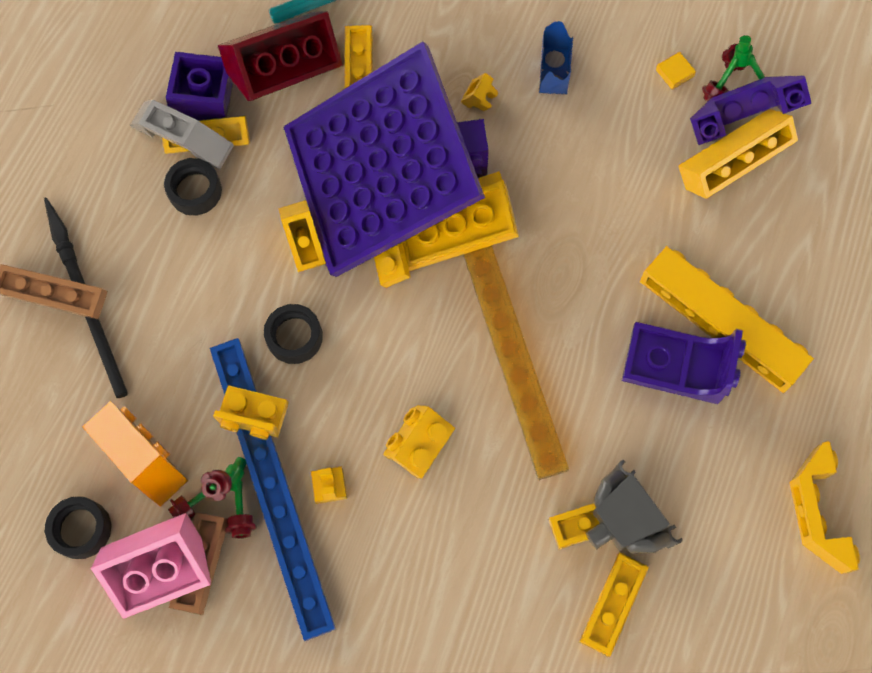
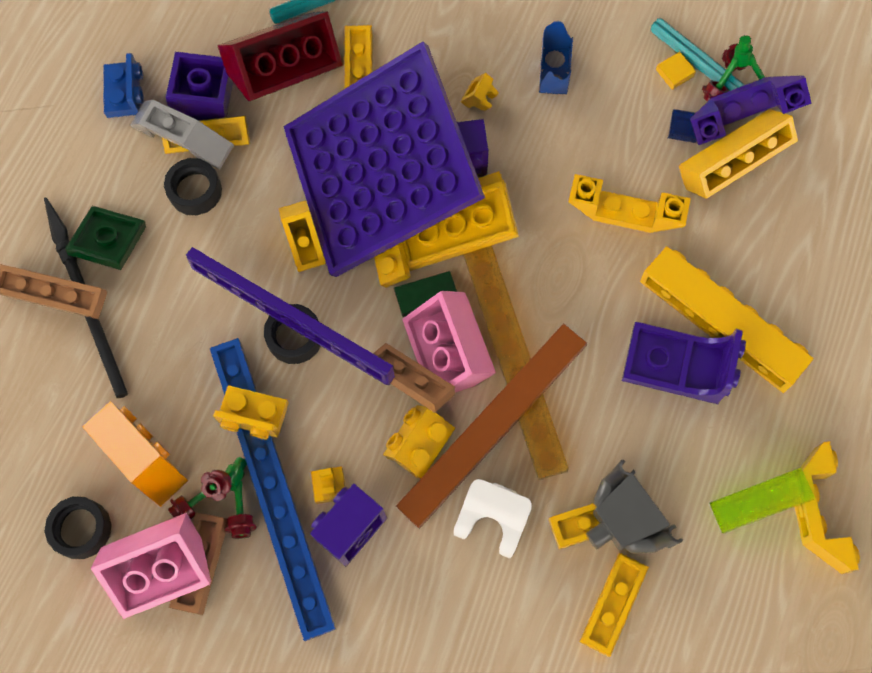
none -> dark green tile [65,206,146,270]
none -> blue bracket [103,53,144,118]
none -> dark purple tile [186,247,395,385]
none -> dark purple brick [310,483,387,567]
none -> medium nougat plate [373,343,455,413]
none -> dark green tile [394,271,457,317]
none -> dark orange tile [396,323,587,529]
none -> bright pink slope [402,291,496,393]
none -> white piece [454,479,532,558]
none -> yellow slope [568,174,691,233]
none -> teal axle [650,18,745,91]
none -> clear blue tile [668,109,697,143]
none -> clear neon green plate [710,467,815,534]

